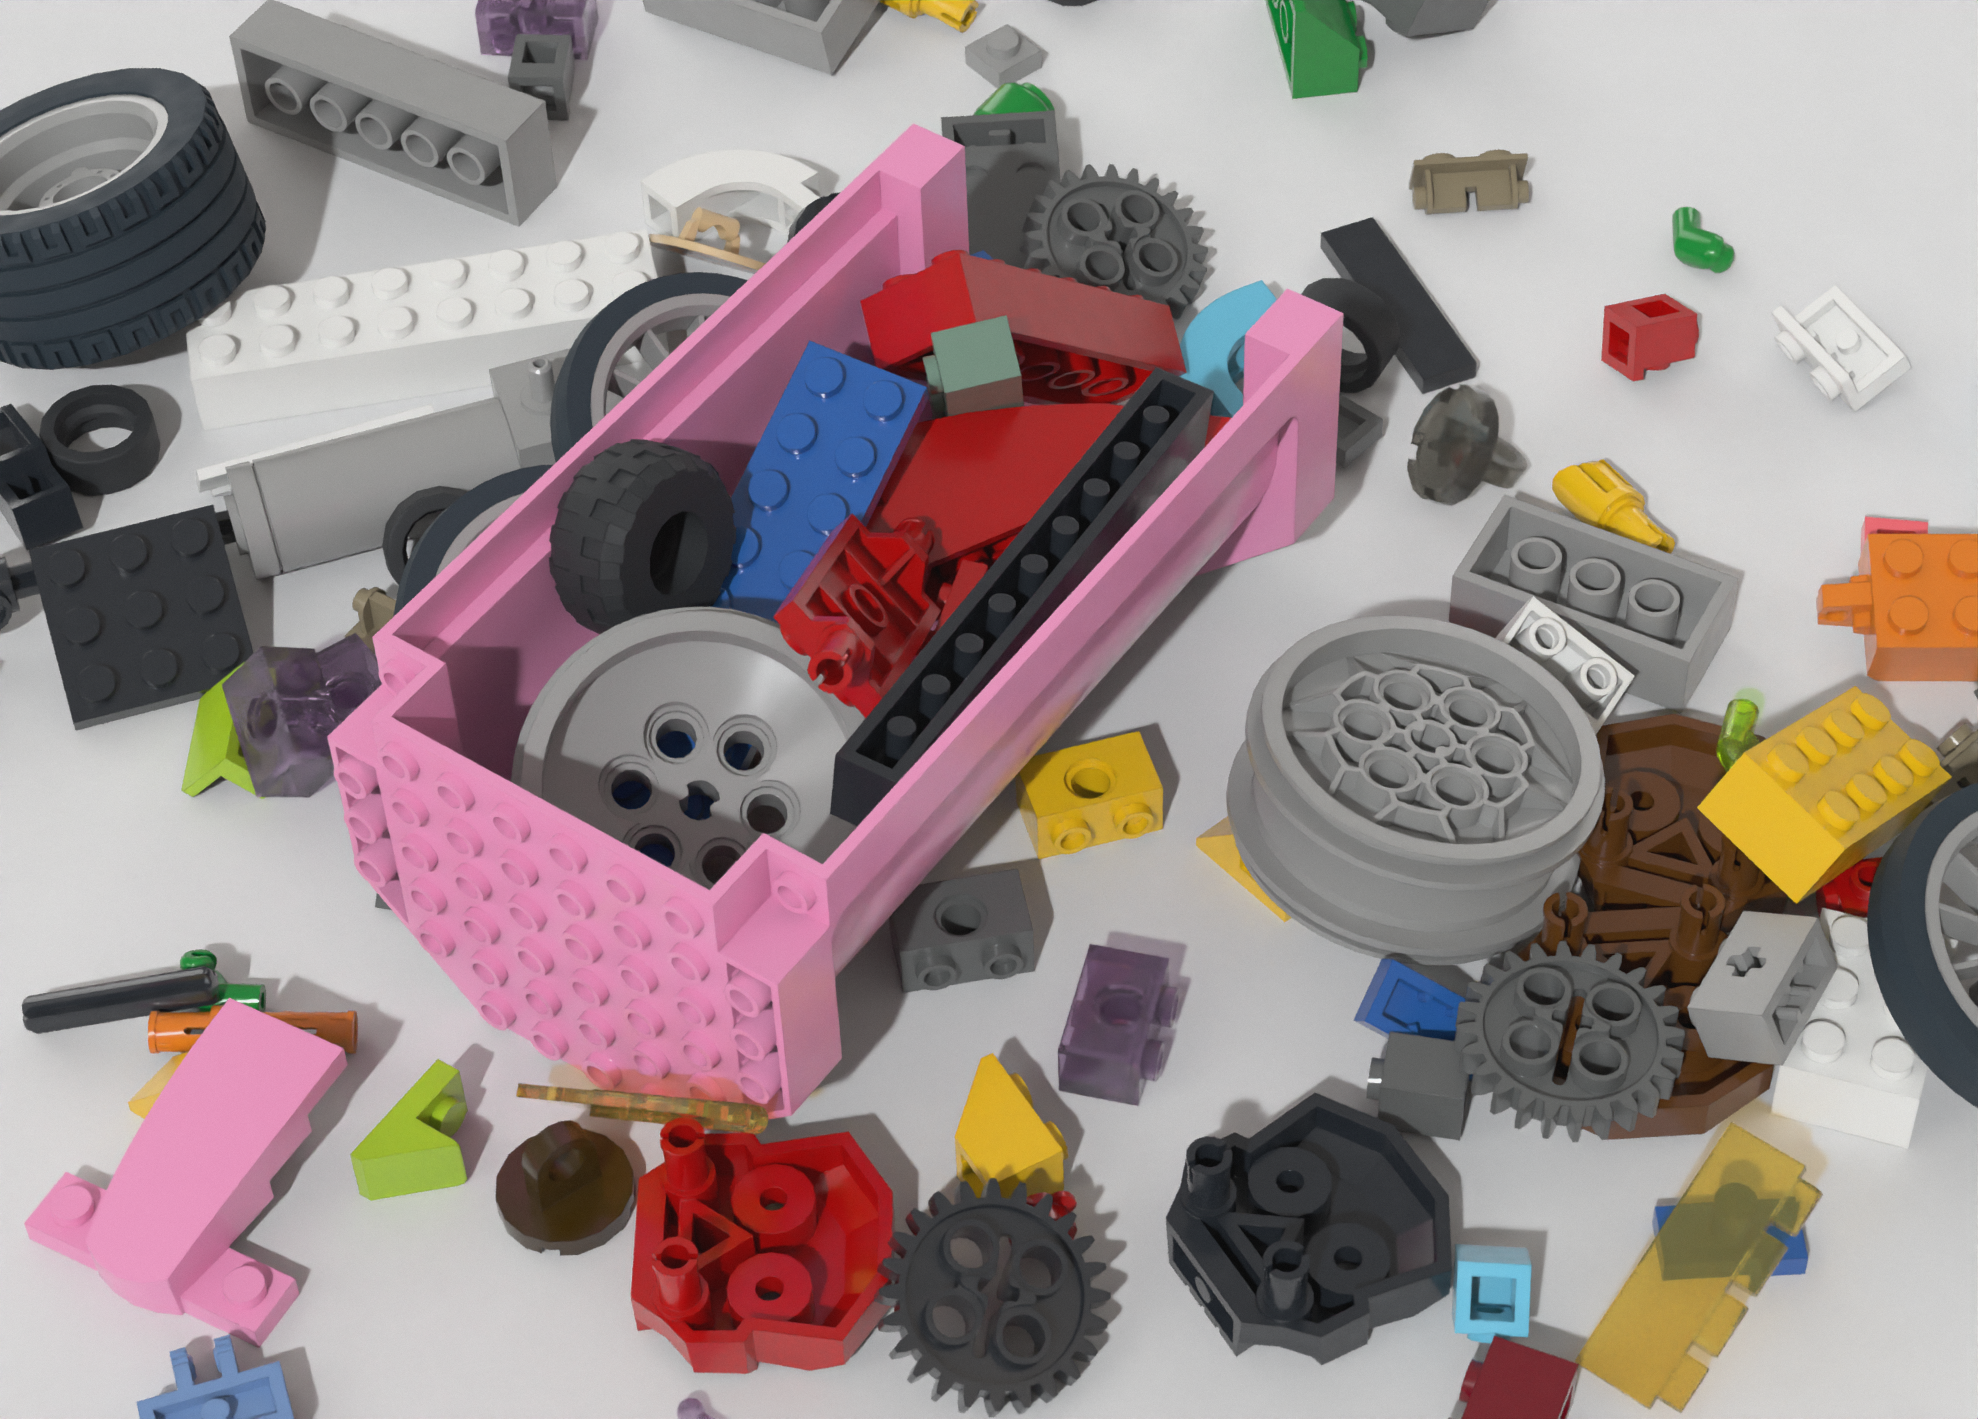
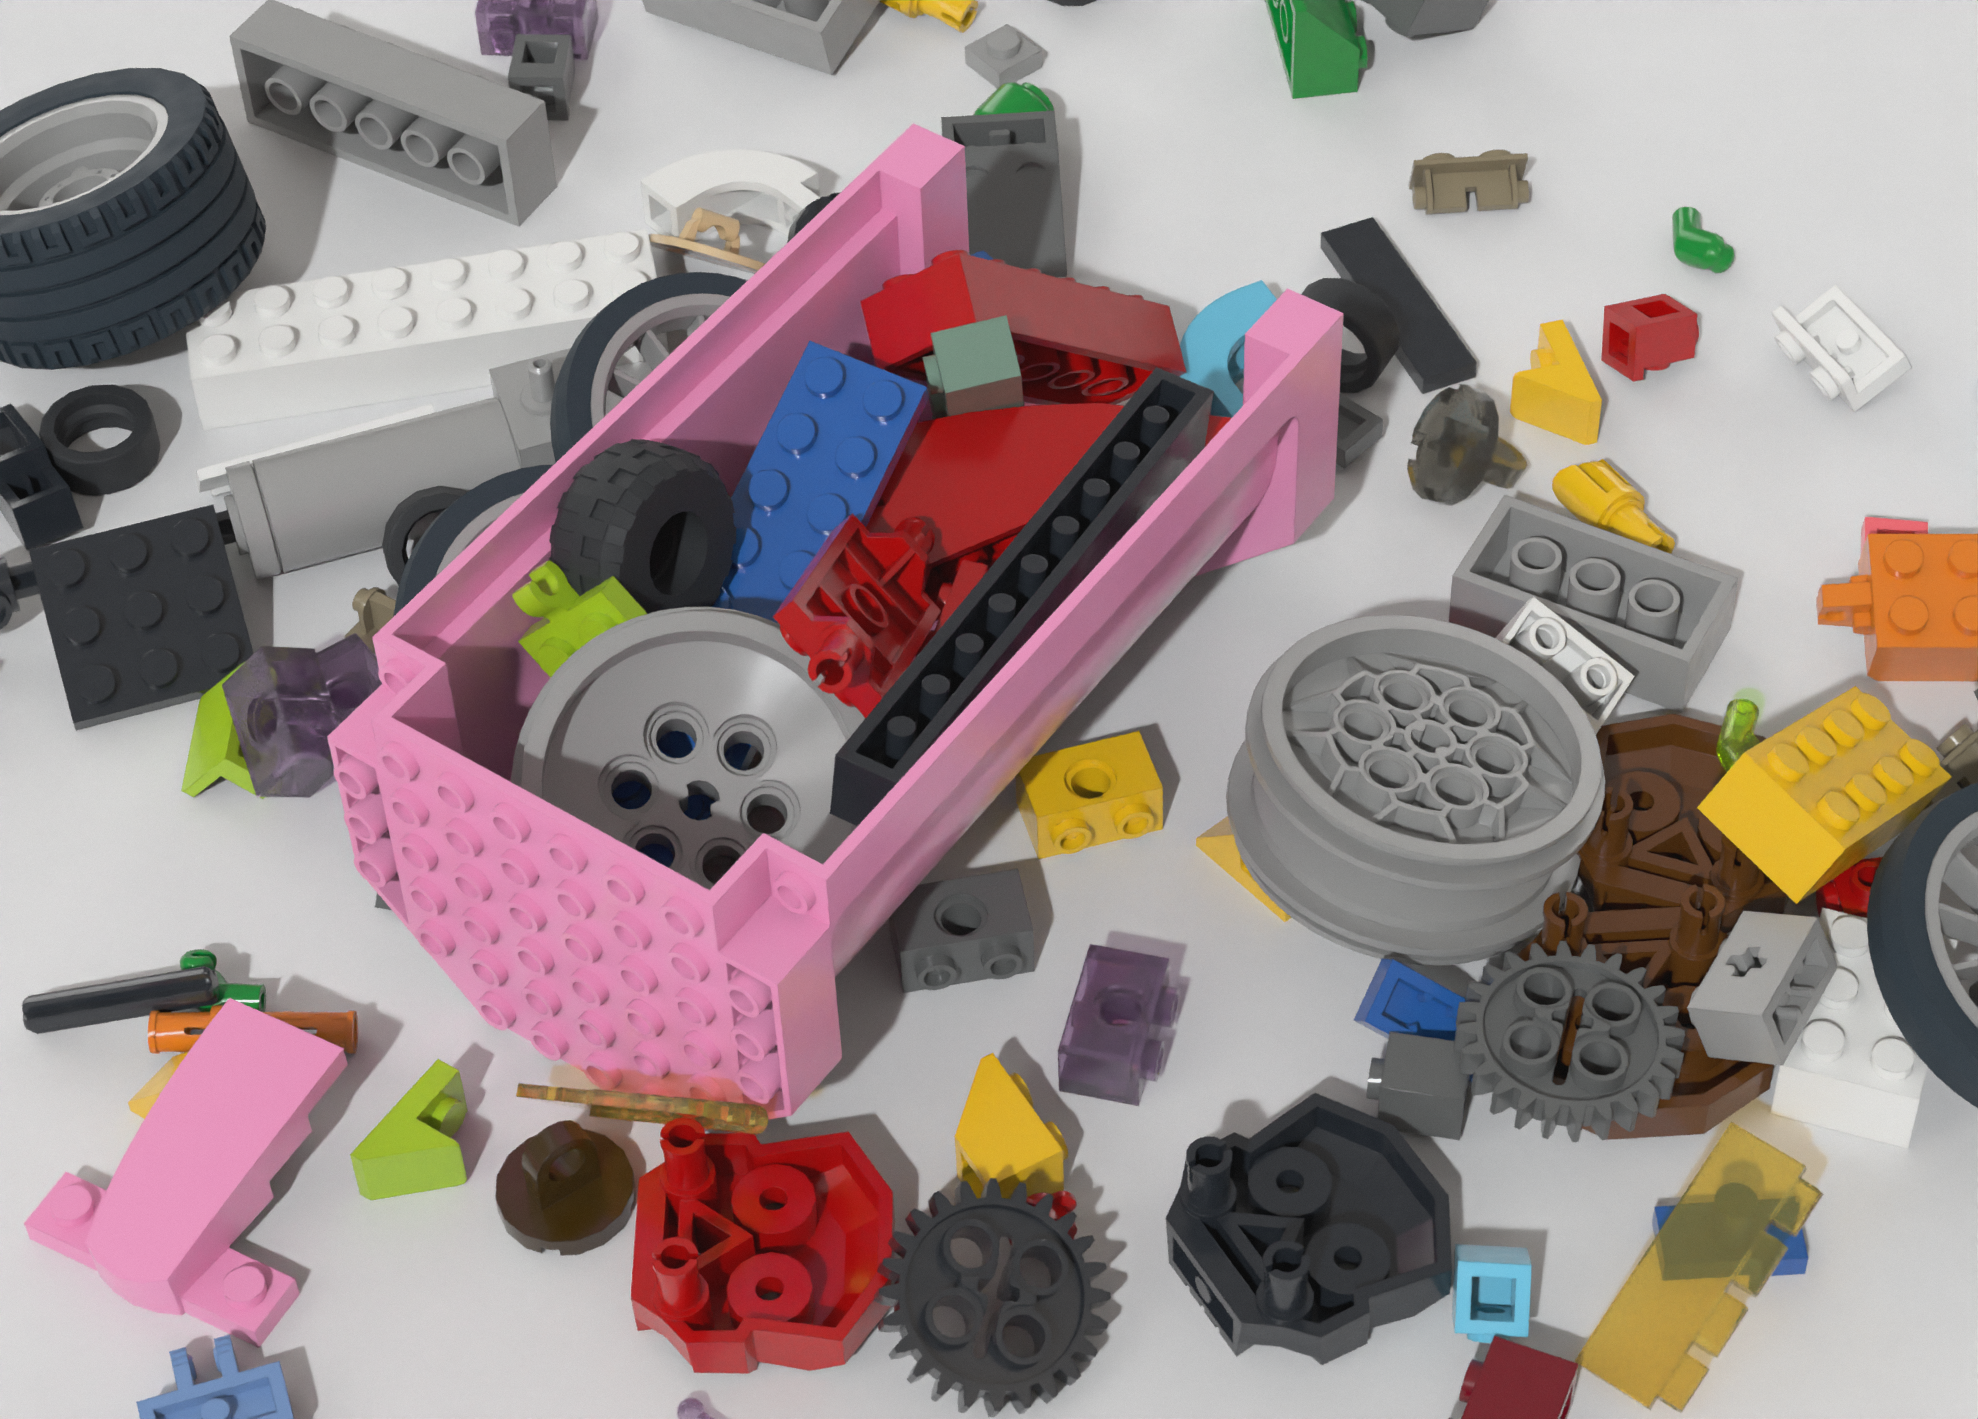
dark grey gear [1020,164,1208,319] -> none
none -> lime plate [512,560,647,678]
none -> yellow slope [1510,319,1602,445]

